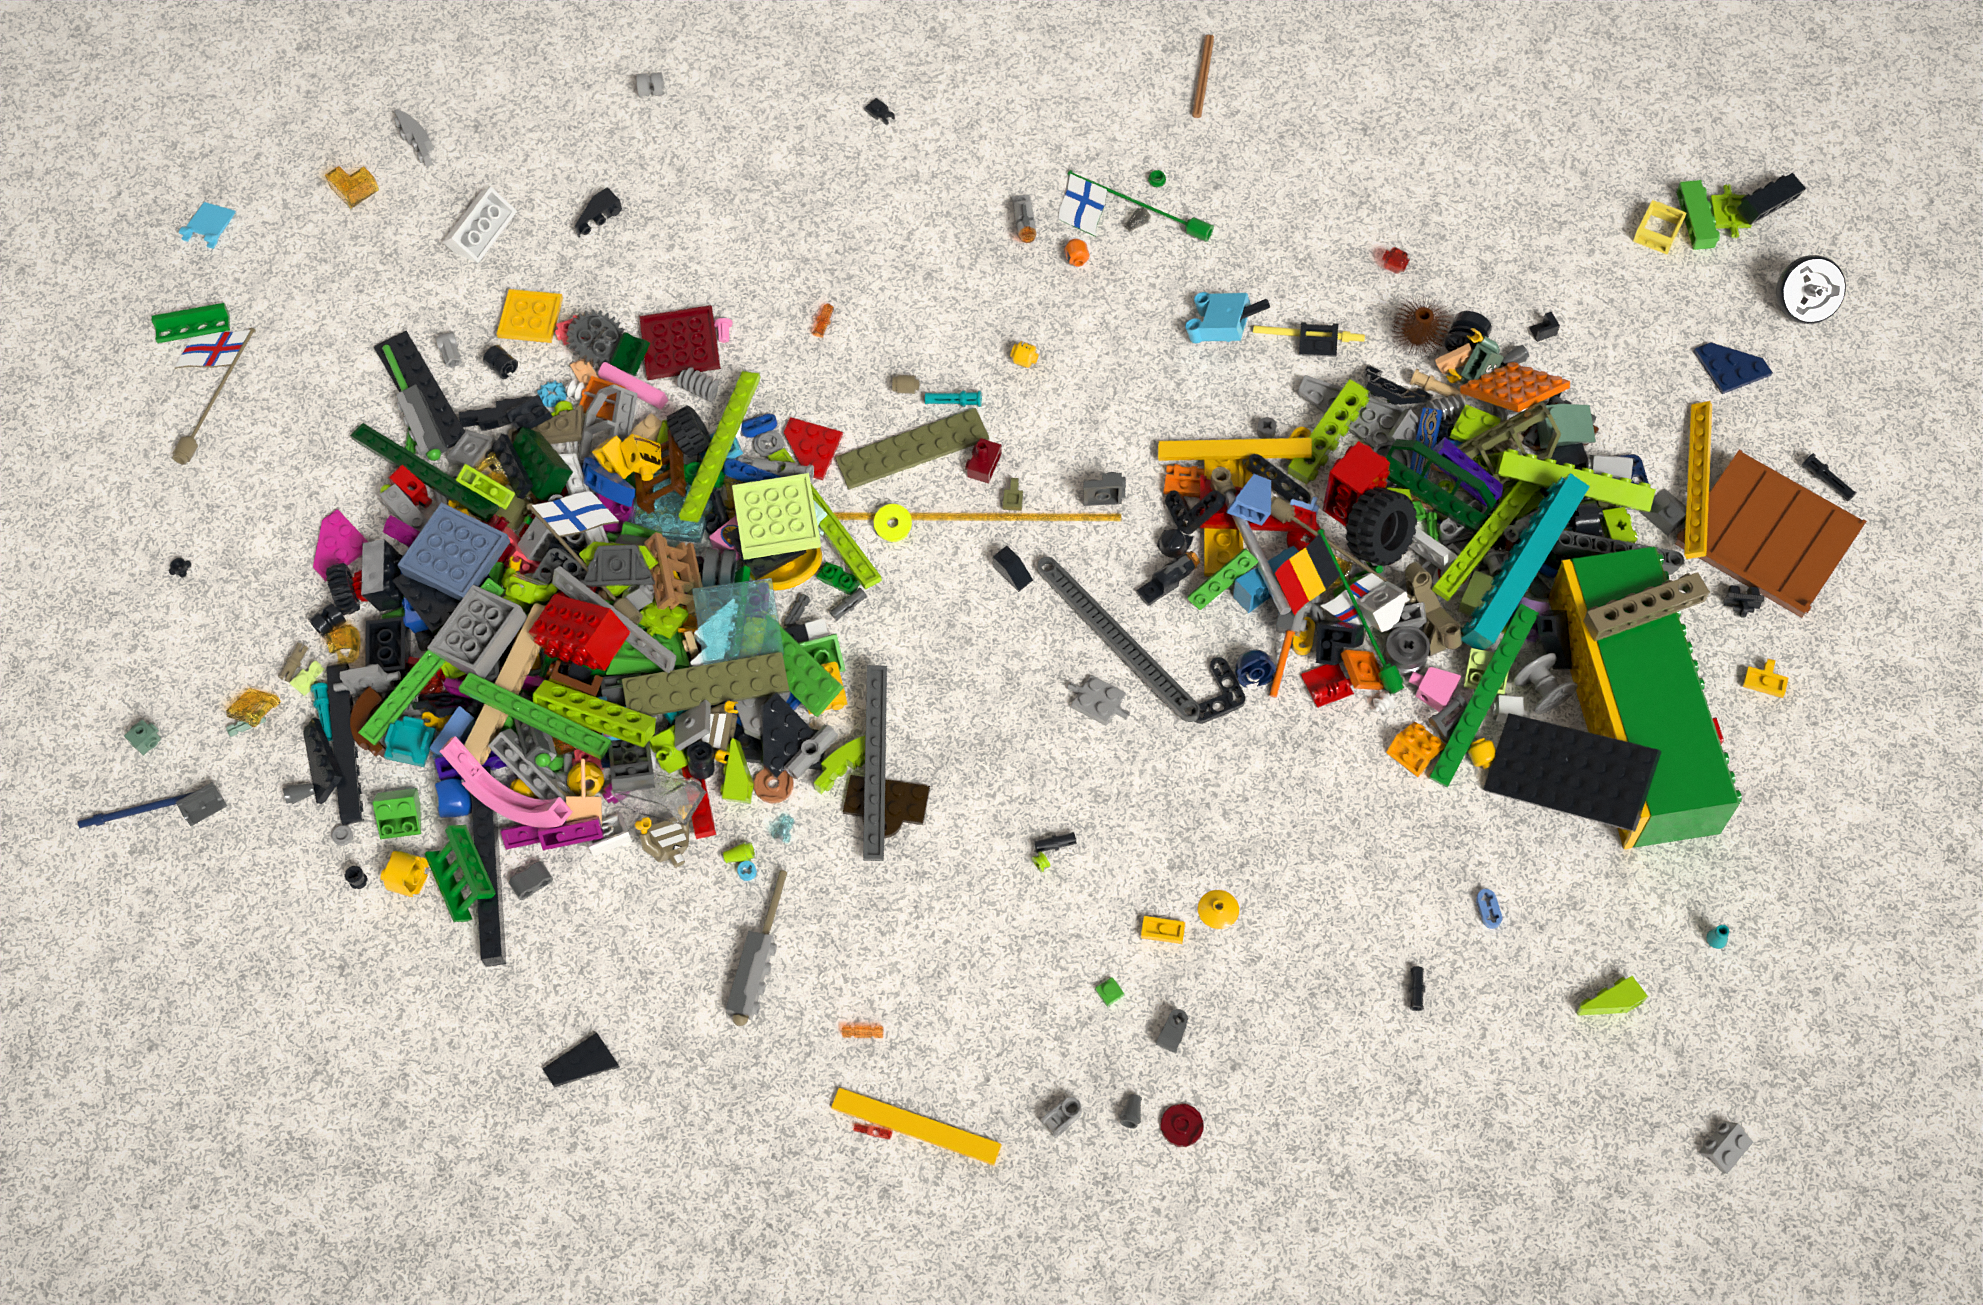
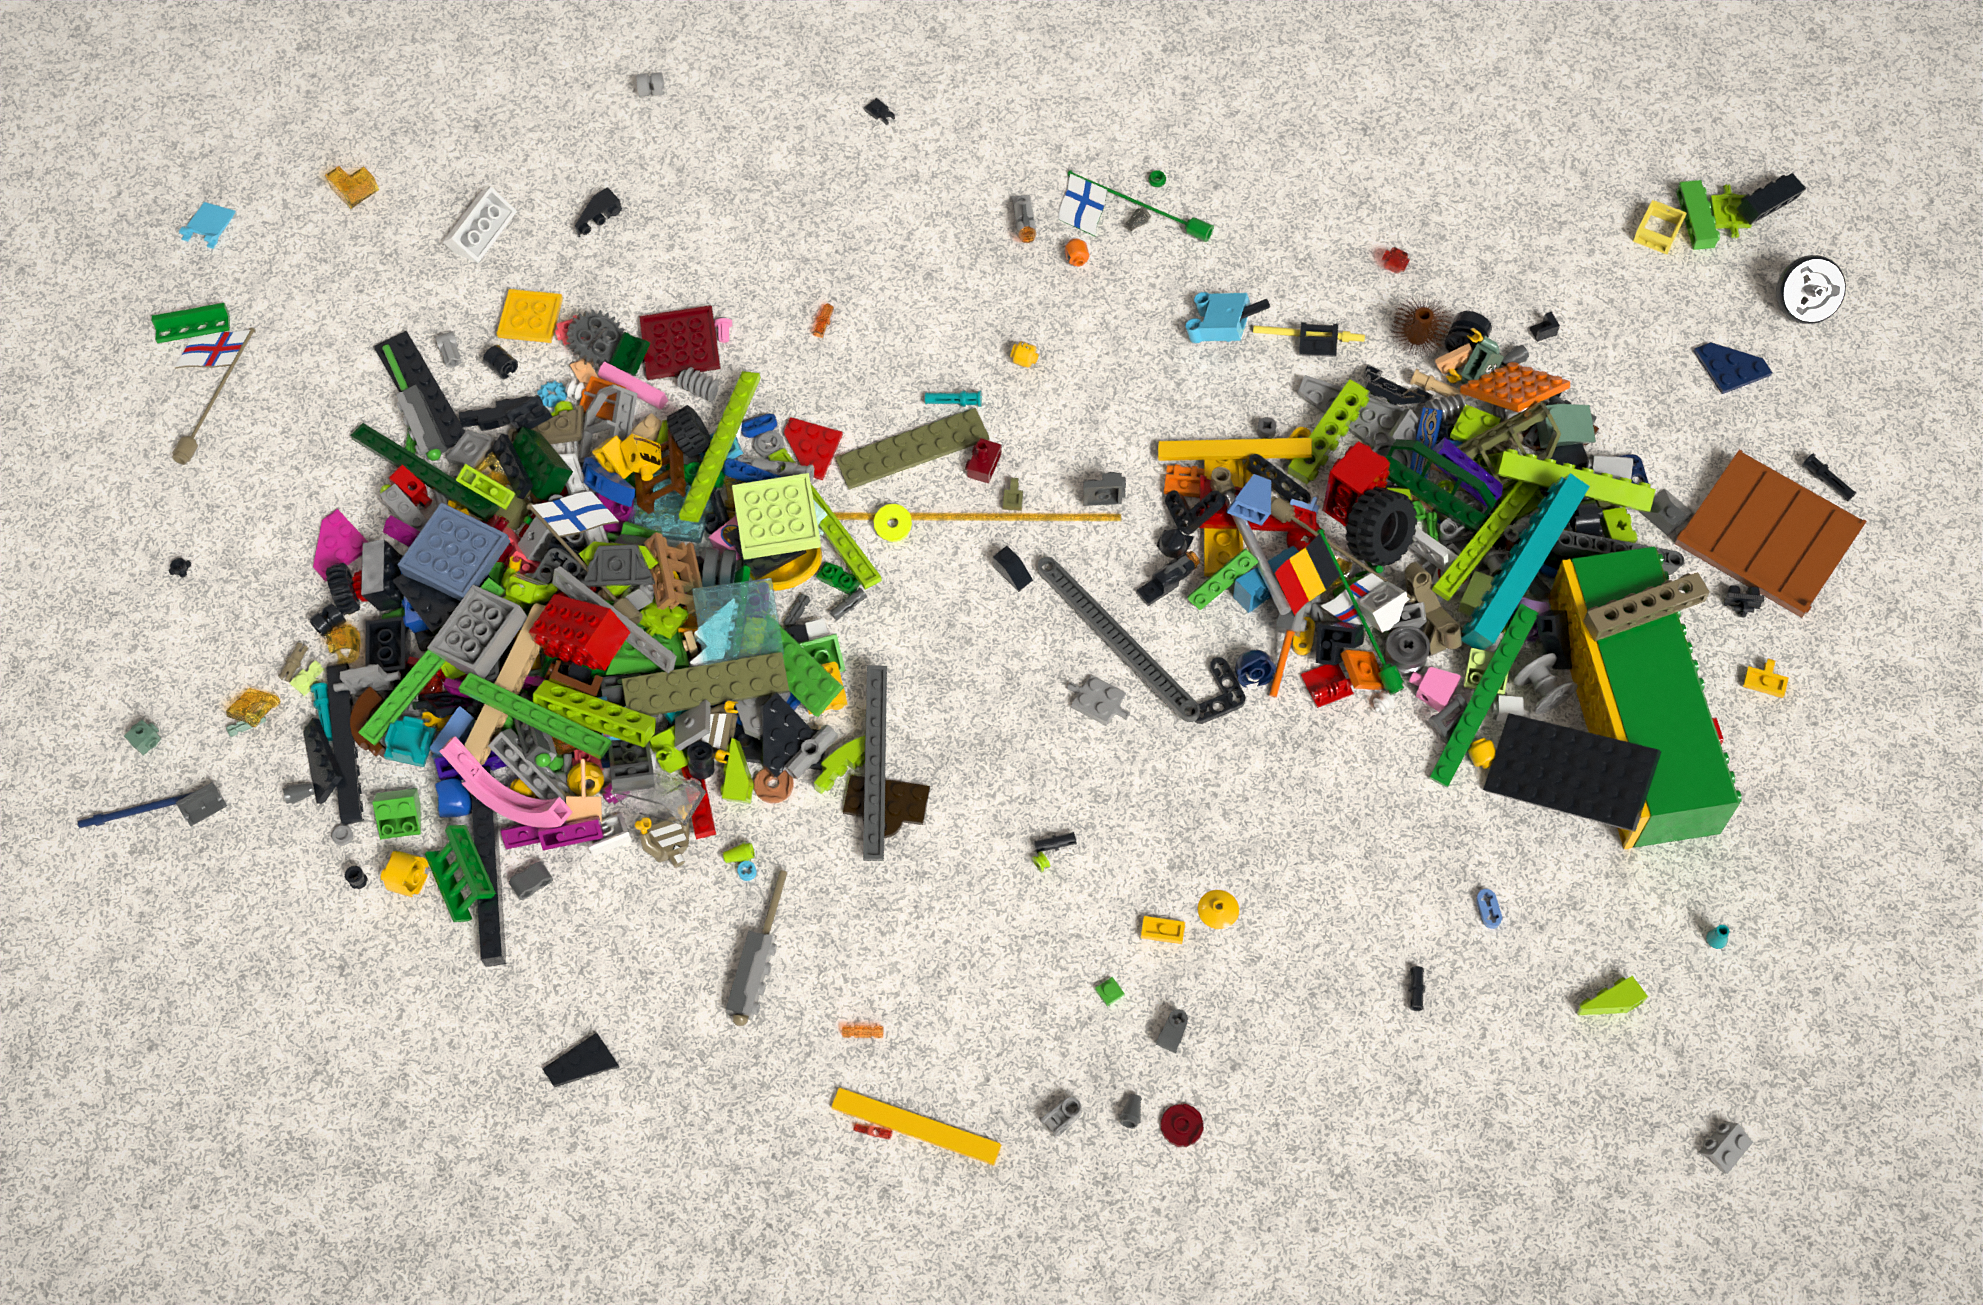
light grey slope [394,109,434,167] -> none
clear light blue piece [771,815,795,843] -> none
dark tan brick [892,375,920,394] -> none
medium nougat axle [1192,34,1214,118] -> none
light orange bracket [1386,722,1446,777] -> none
yellow plate [1684,401,1712,559] -> none

